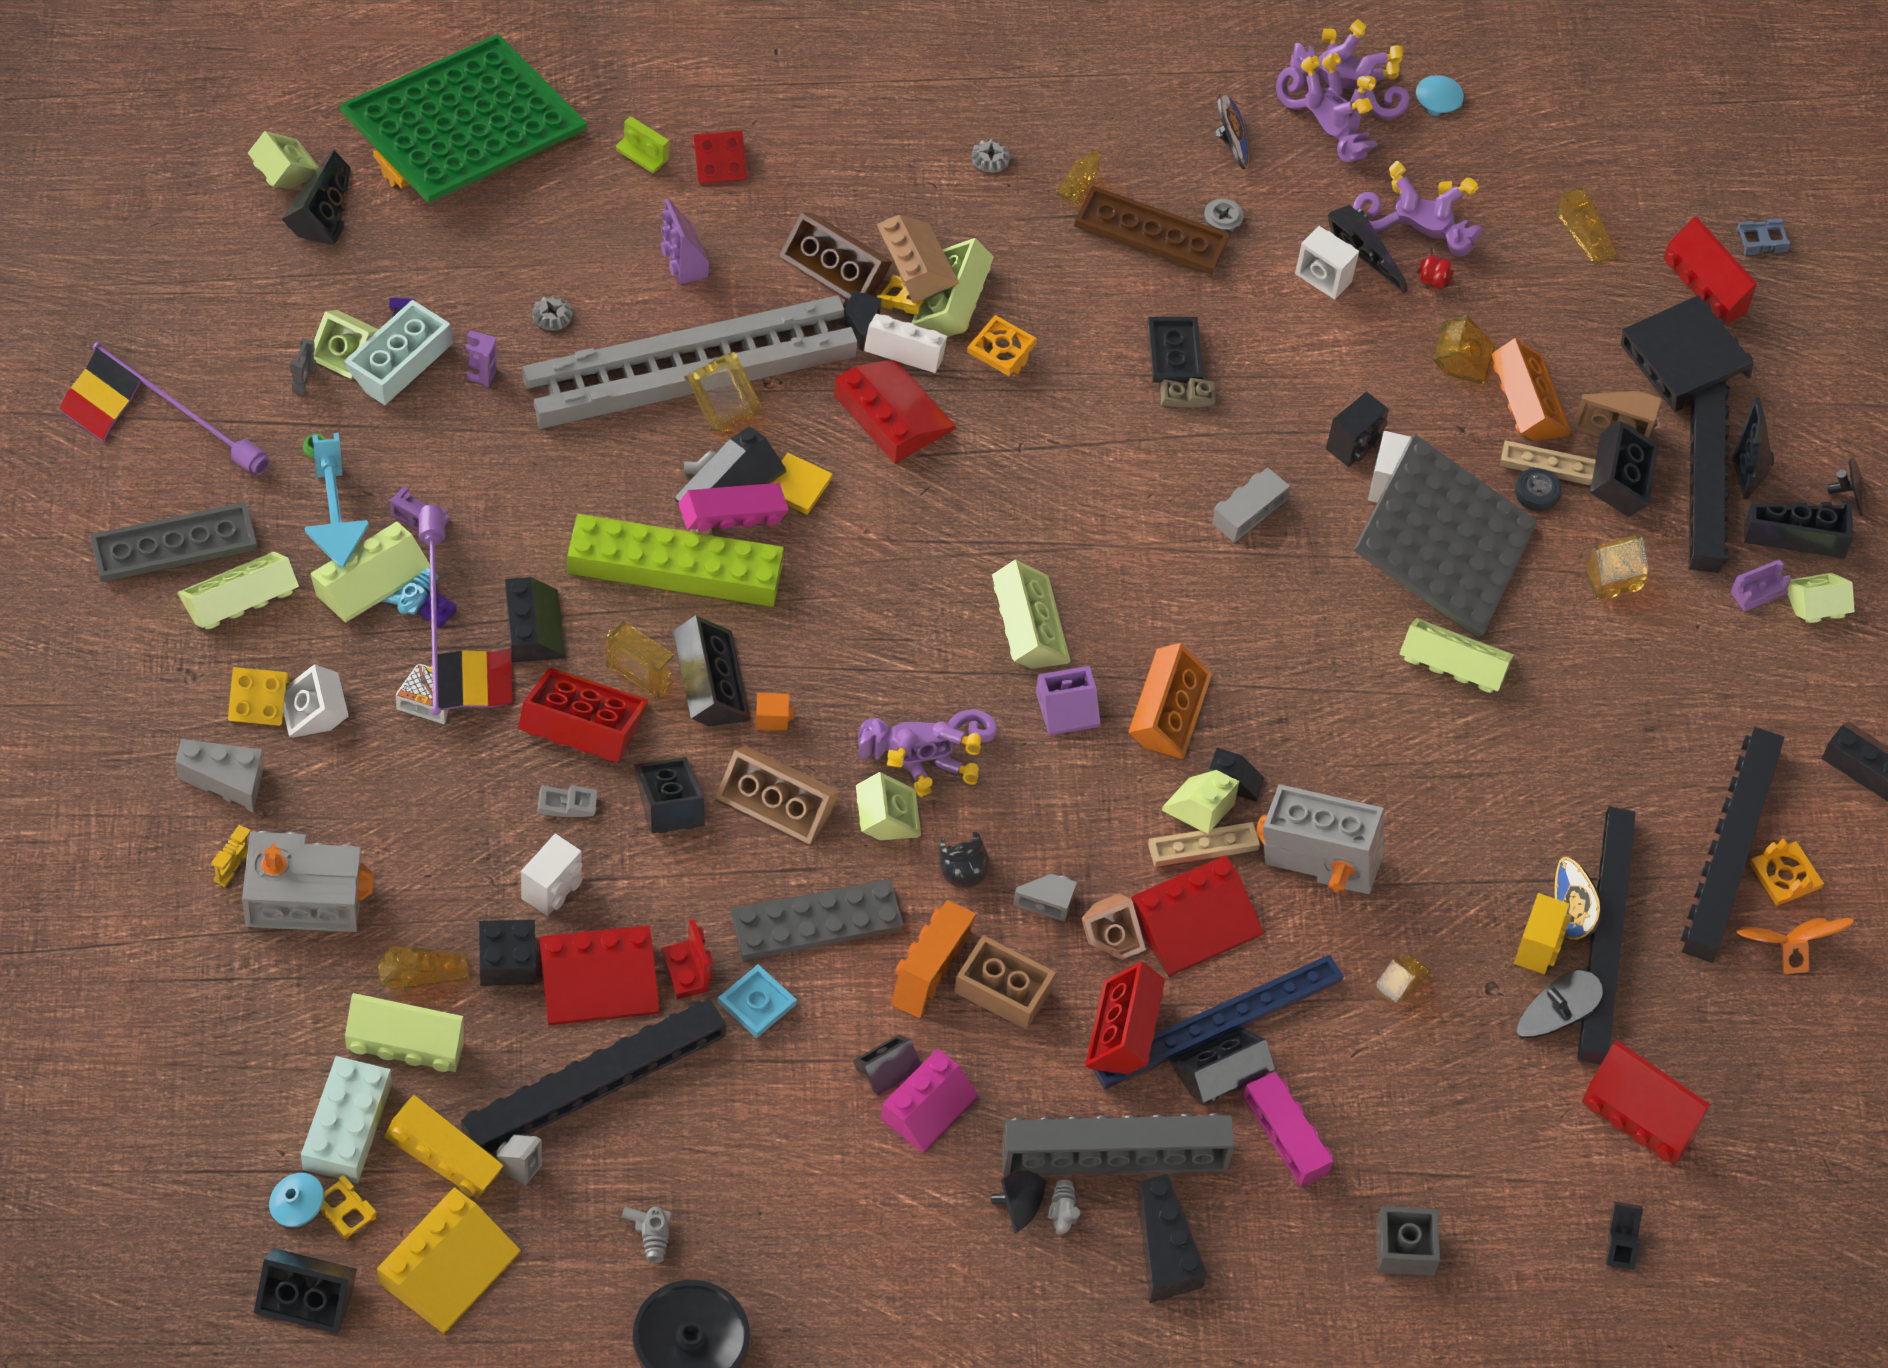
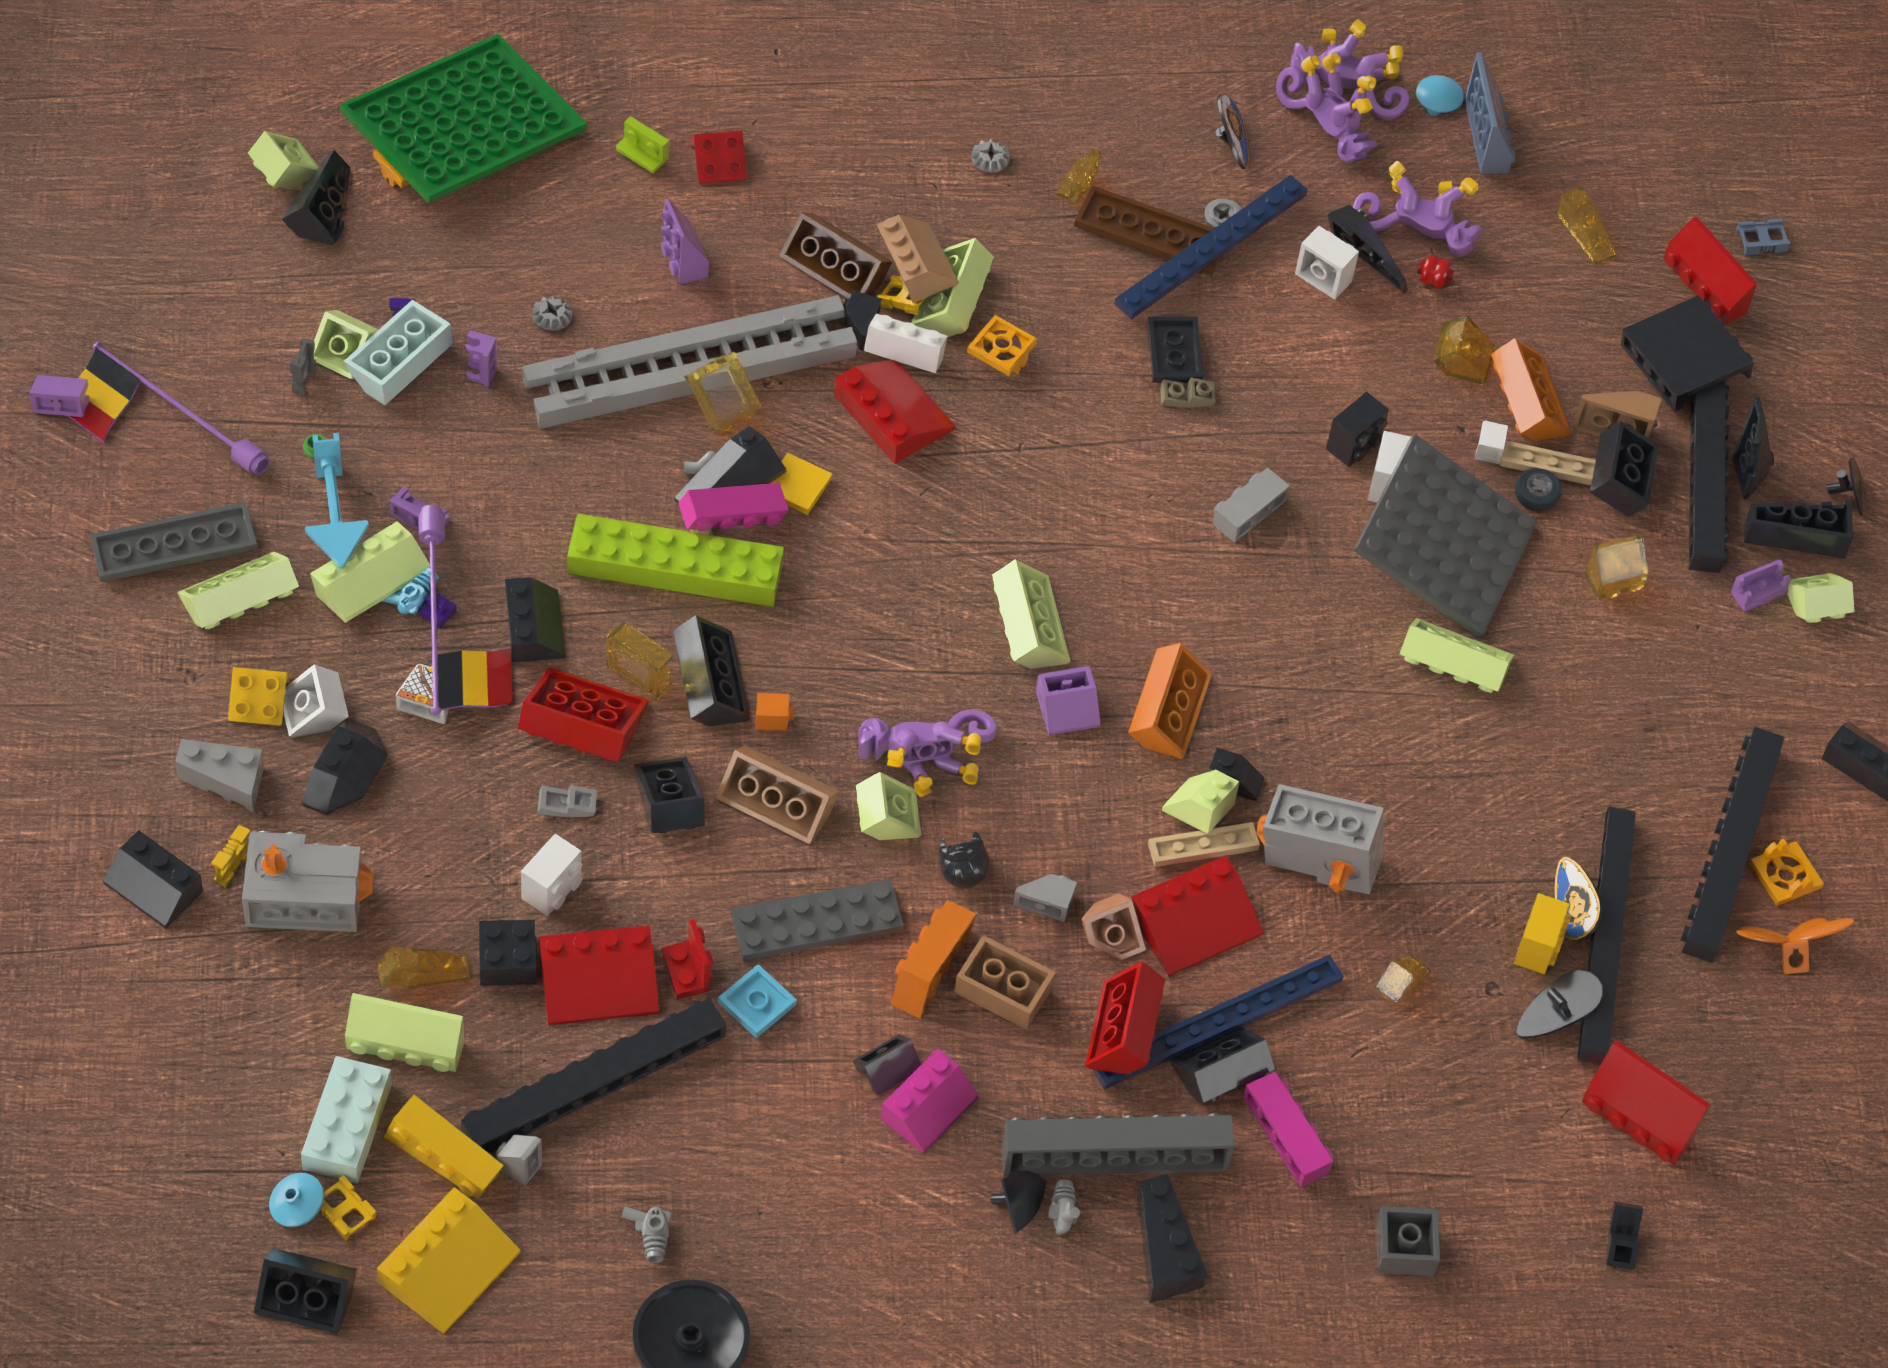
none -> medium lavender hinge [29,375,90,417]
none -> black slope [103,830,203,929]
none -> black wedge [302,719,388,815]
none -> dark blue plate [1114,175,1308,320]
none -> sand blue slope [1465,52,1515,174]
none -> white panel [1475,421,1508,464]

